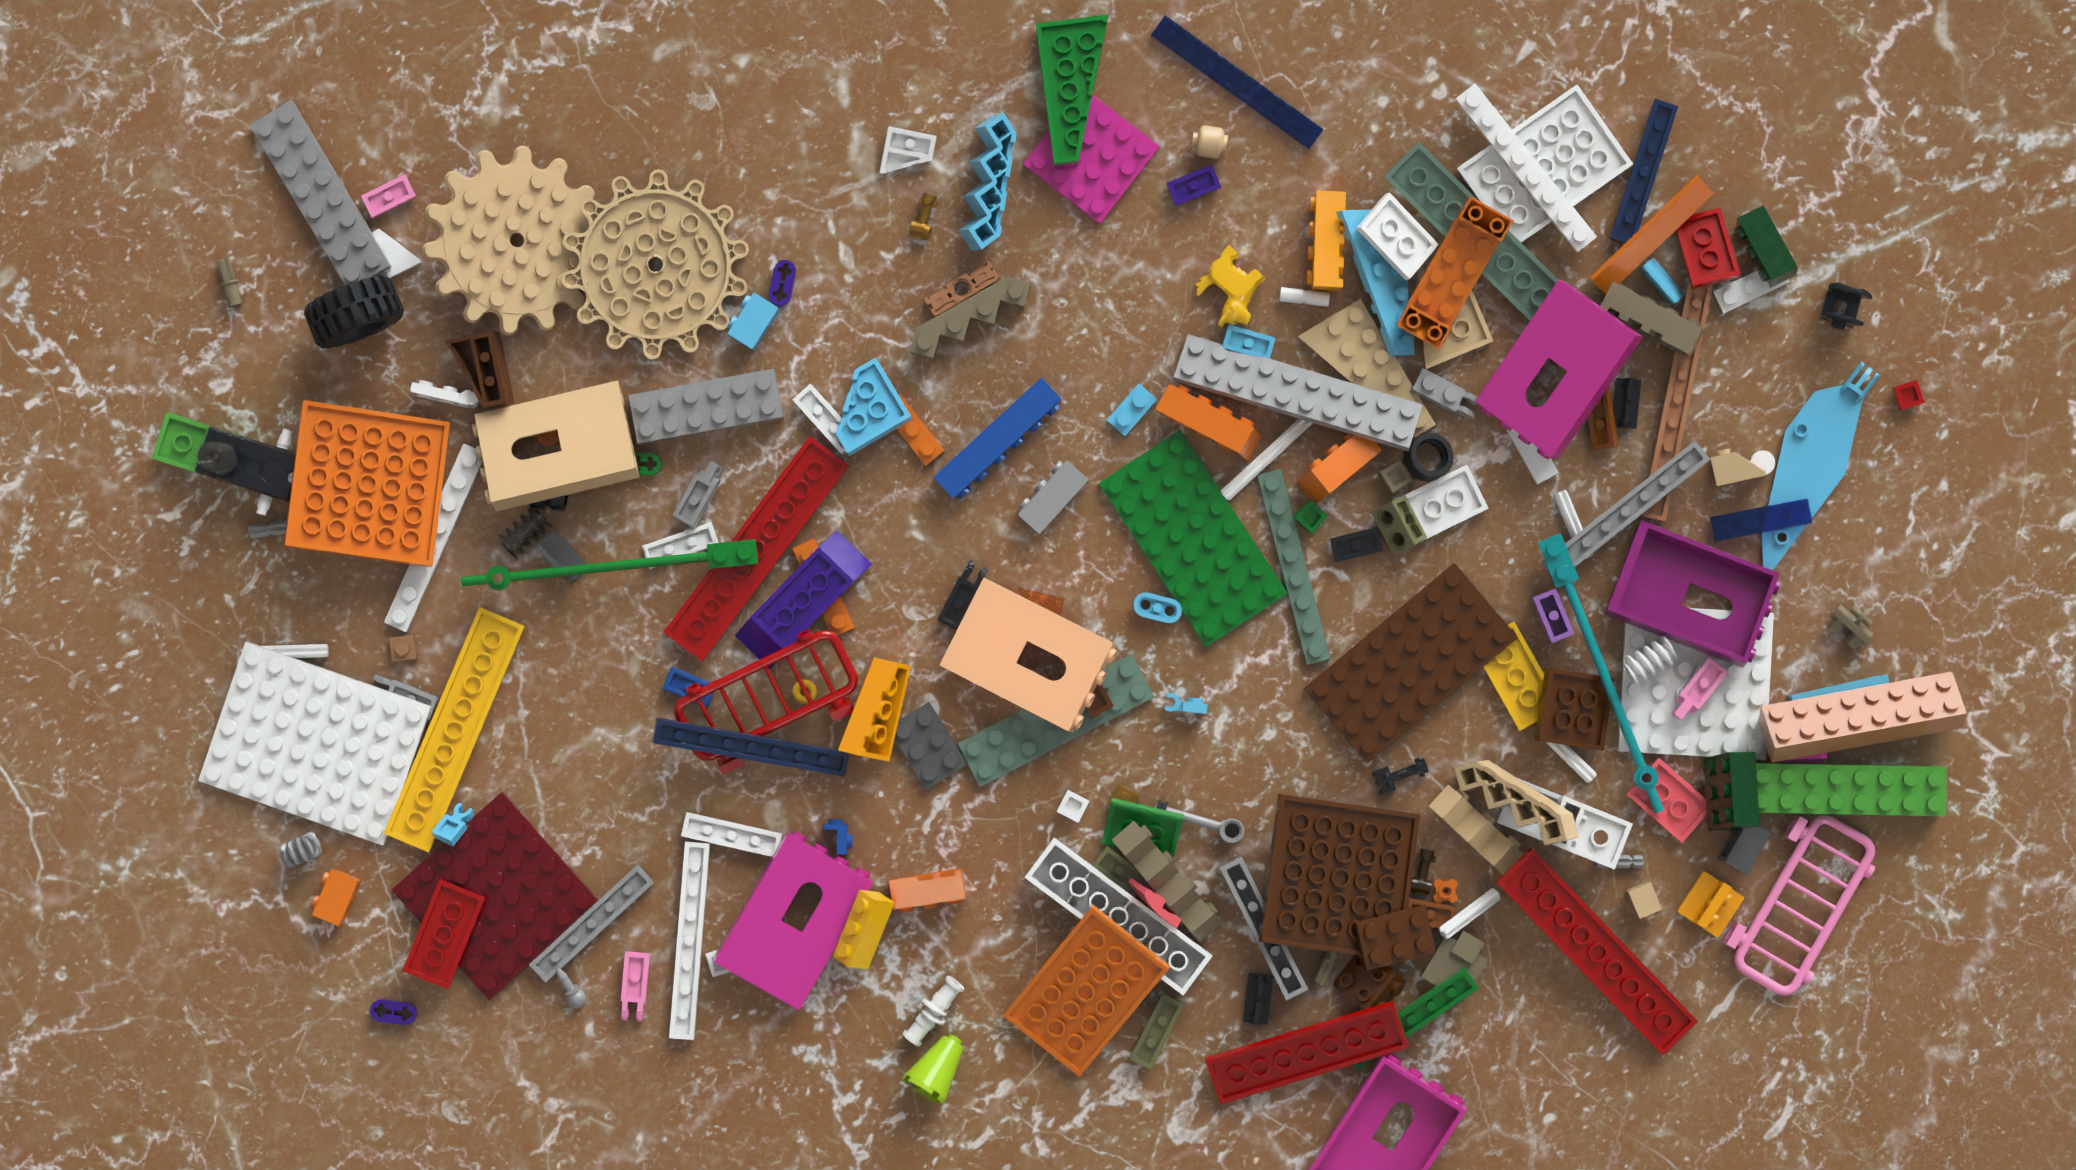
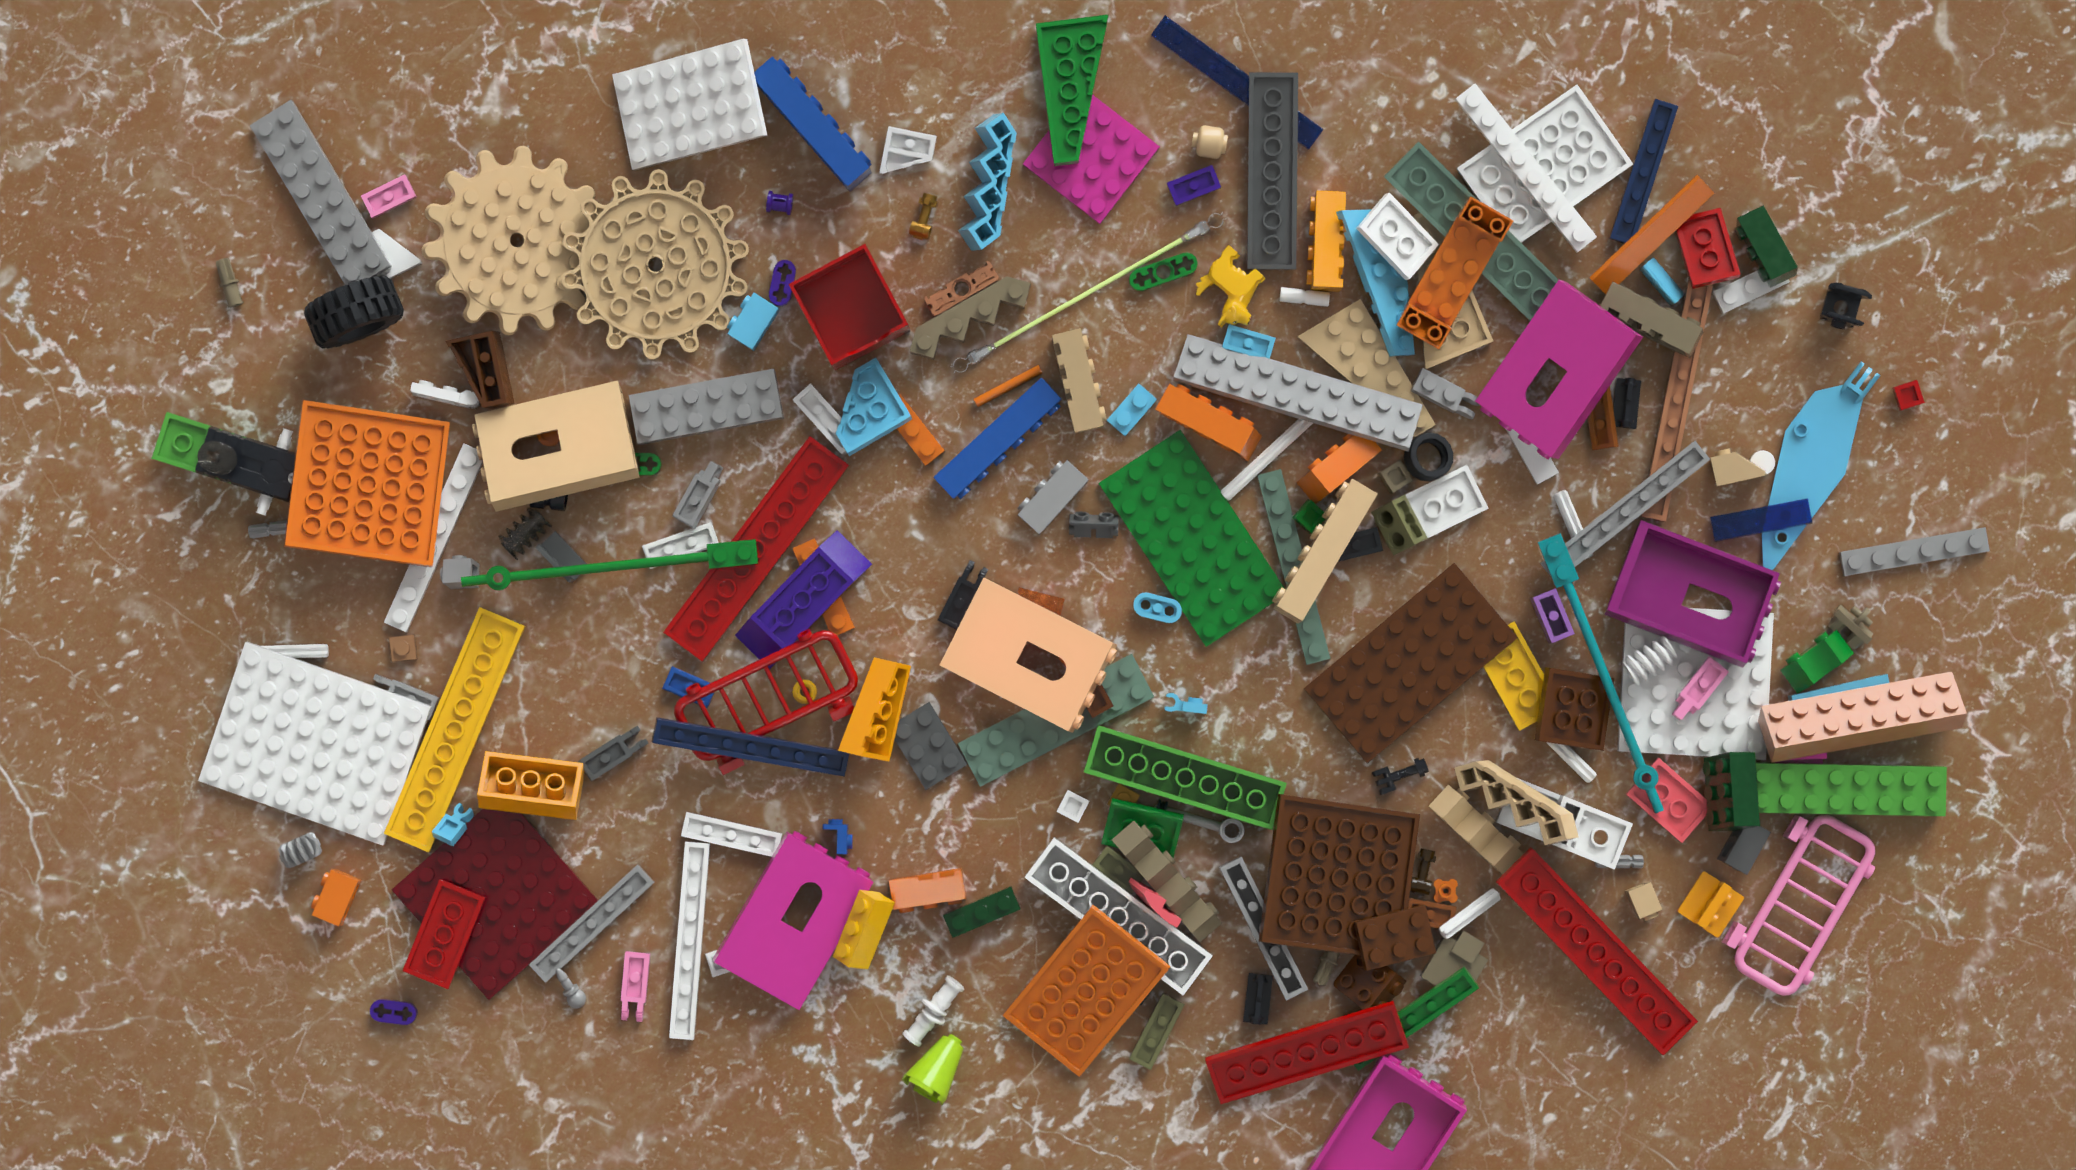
none -> light grey brick [440,555,480,589]
none -> light orange brick [477,751,584,820]
none -> dark grey hinge [578,726,649,782]
none -> white plate [612,39,767,170]
none -> blue brick [754,56,872,192]
none -> dark purple bush [766,191,793,215]
none -> red piece [789,244,910,371]
none -> dark green brick [943,886,1021,938]
none -> piece [950,212,1223,373]
none -> orange bar [973,365,1043,407]
none -> tan wedge [1052,328,1107,434]
none -> dark grey hinge [1069,511,1118,538]
none -> bright green brick [1083,725,1287,830]
none -> green beam [1129,252,1198,292]
none -> dark grey plate [1247,72,1298,270]
none -> tan brick [1272,479,1378,624]
none -> green brick [1780,629,1854,694]
none -> light grey plate [1839,527,1990,576]

